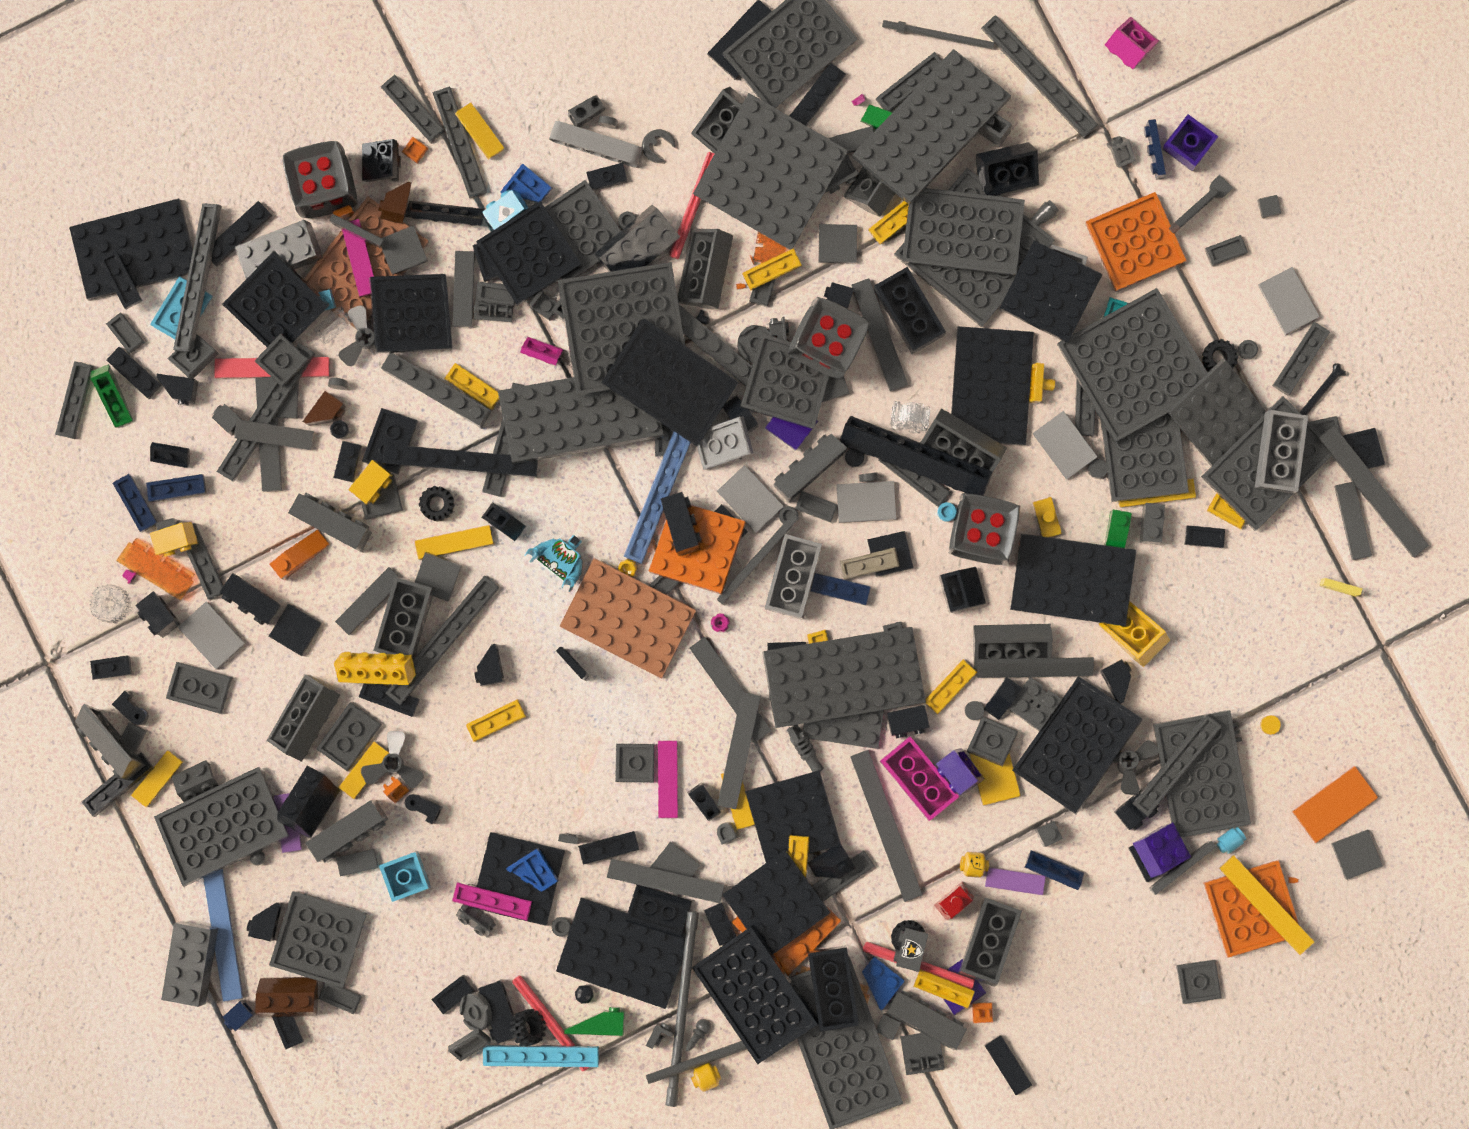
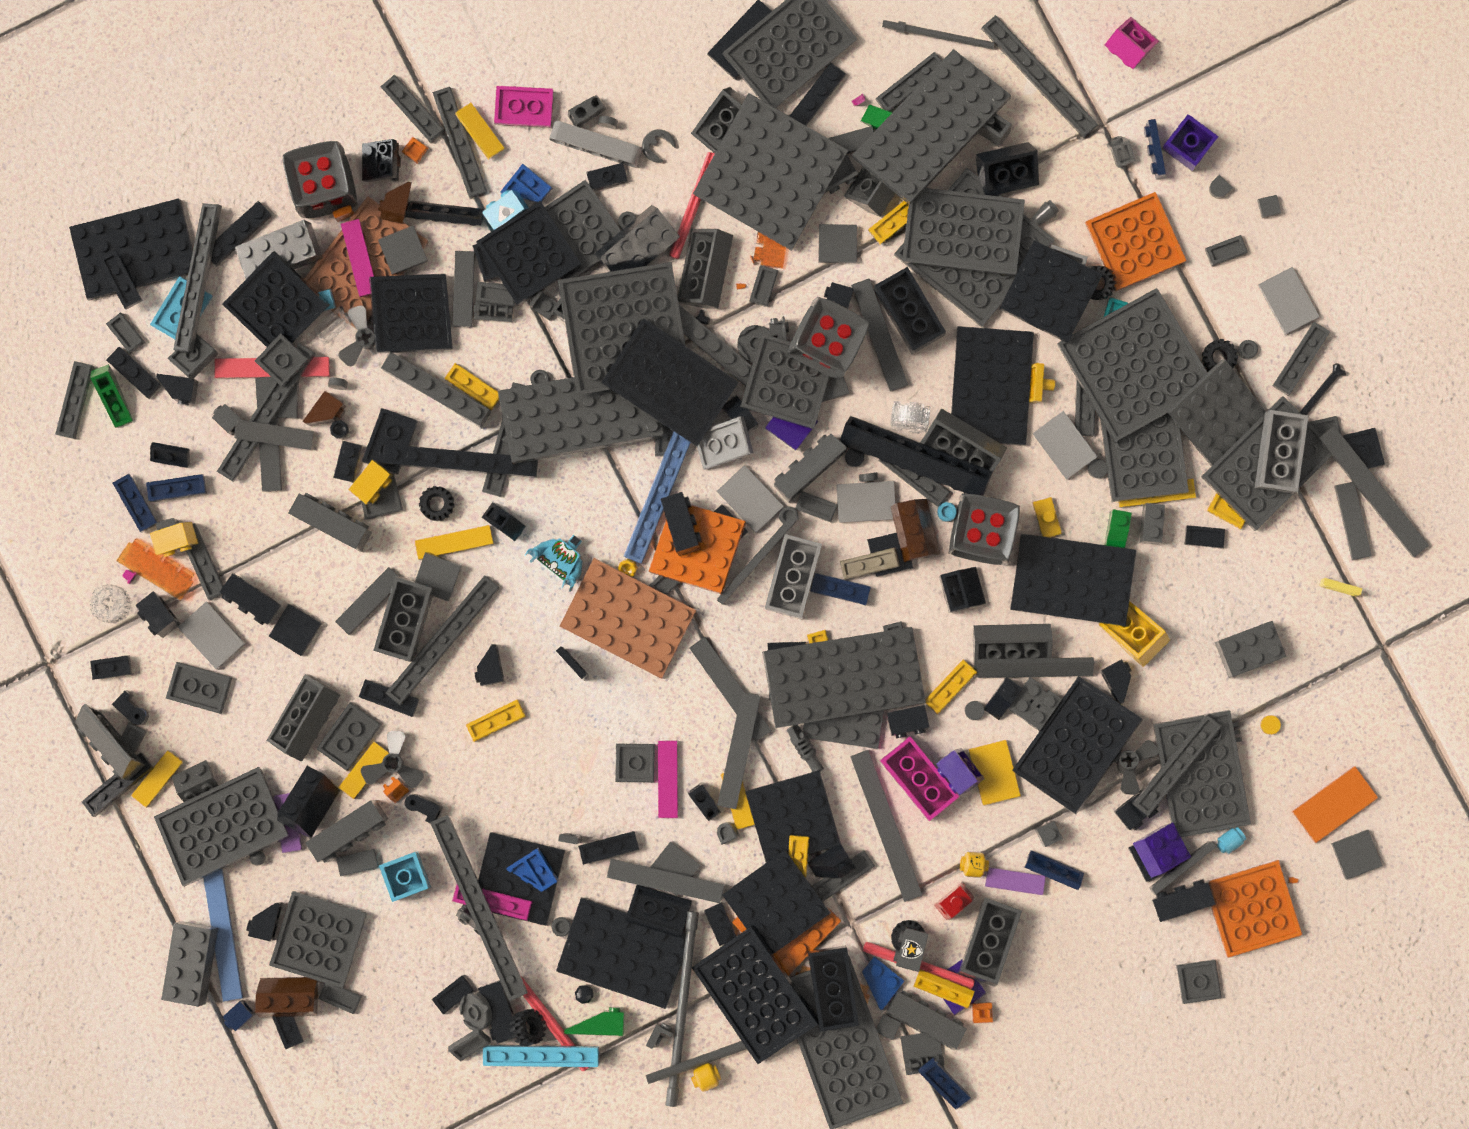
orange slope [269,530,330,580] -> none
dark grey tile [329,215,386,250] -> none
yellow brick [334,652,416,685] -> none
dark pink plate [520,336,563,366] -> none
dark grey bar [686,1019,711,1051] -> none
dark pink plate [711,613,730,632] -> none
yellow tile [742,248,802,291] -> none
dark grey tile [967,716,1018,767] -> none
black tile [984,1035,1032,1095] -> none
dark grey tile [1169,187,1218,233] -> none
yellow tile [1219,855,1314,955] -> none
none -> dark grey plate [430,814,528,1001]
none -> dark pink plate [494,86,554,128]
none -> dark grey tile [530,370,550,384]
none -> reddish brown slope [890,499,941,562]
none -> dark blue plate [918,1058,971,1110]
none -> black tyre [1091,266,1117,300]
none -> black brick [1152,879,1217,922]
none -> dark grey brick [1215,621,1287,678]

